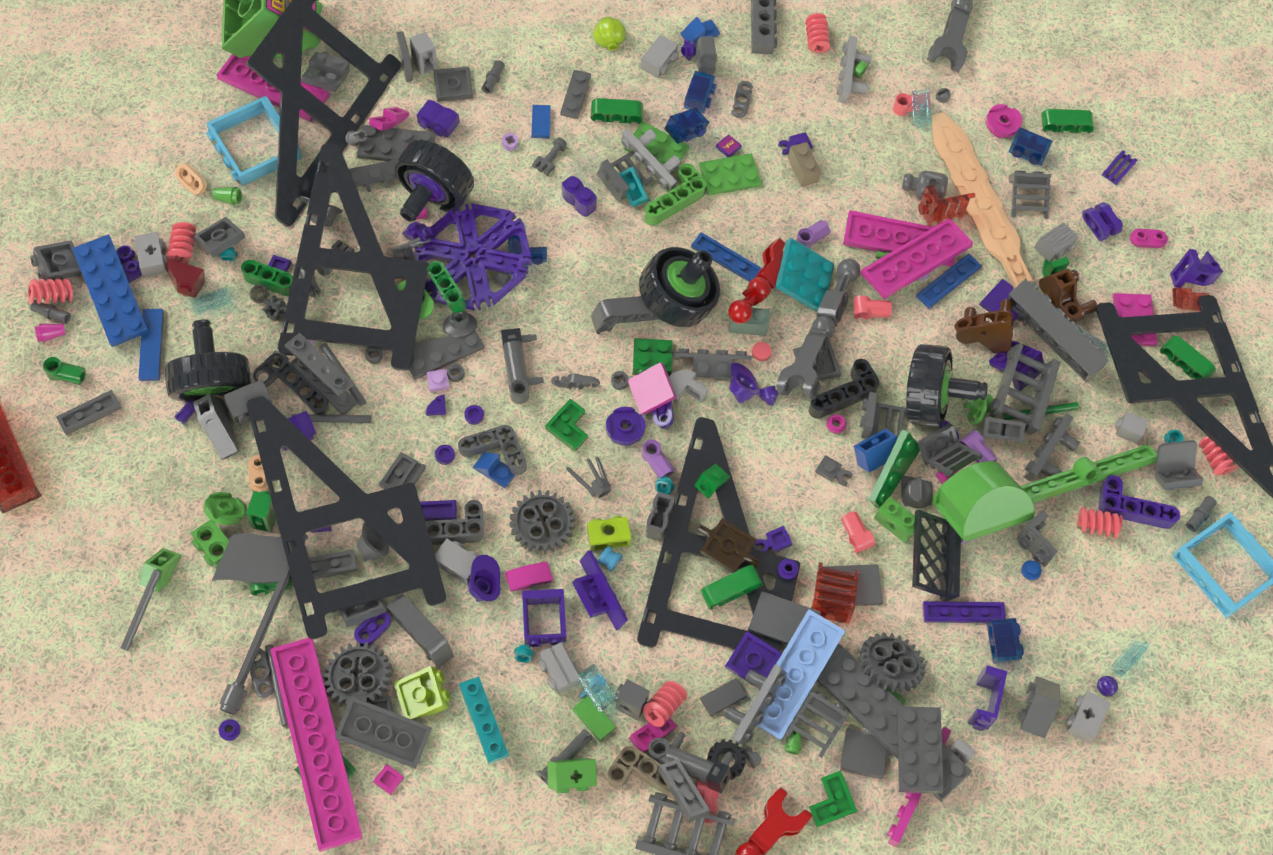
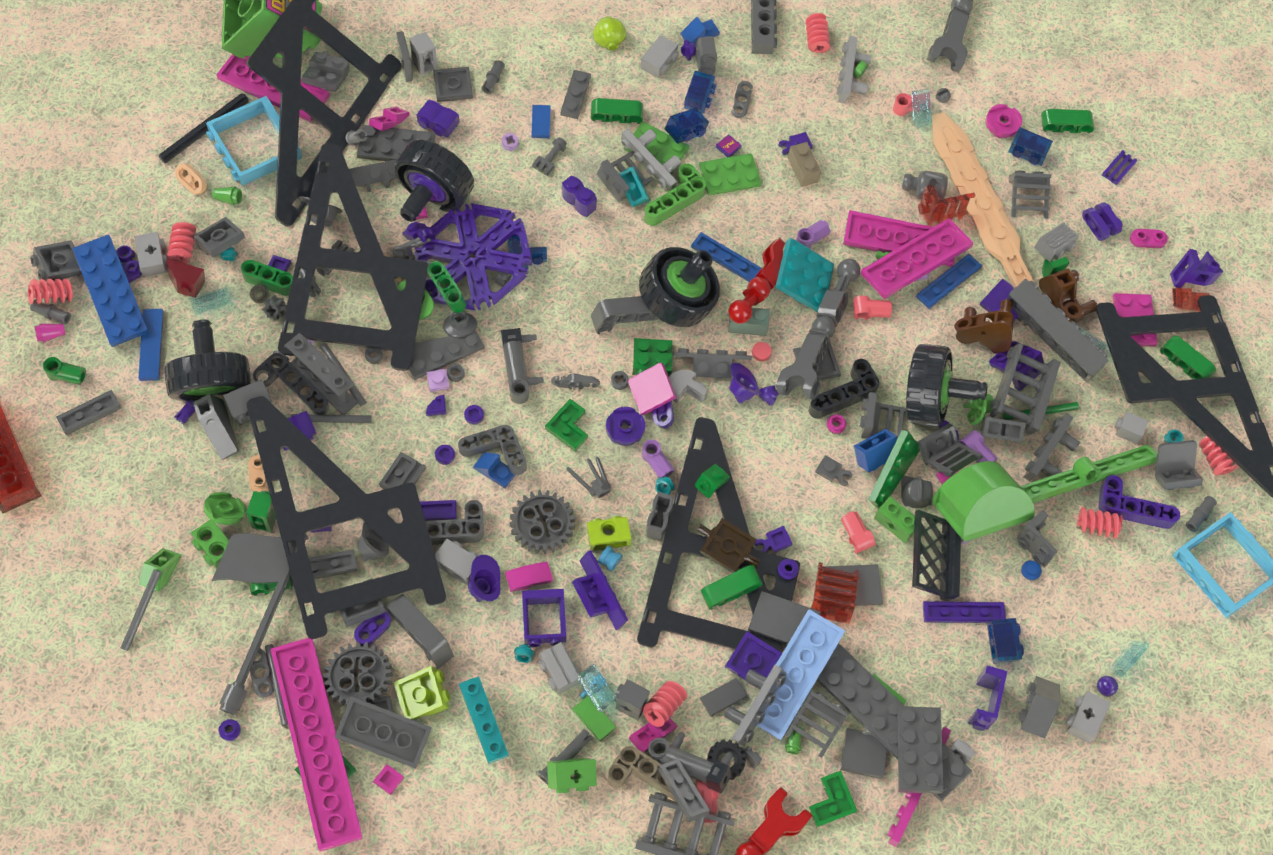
dark grey gear [858,632,926,693] -> none
none -> black axle [159,93,249,163]

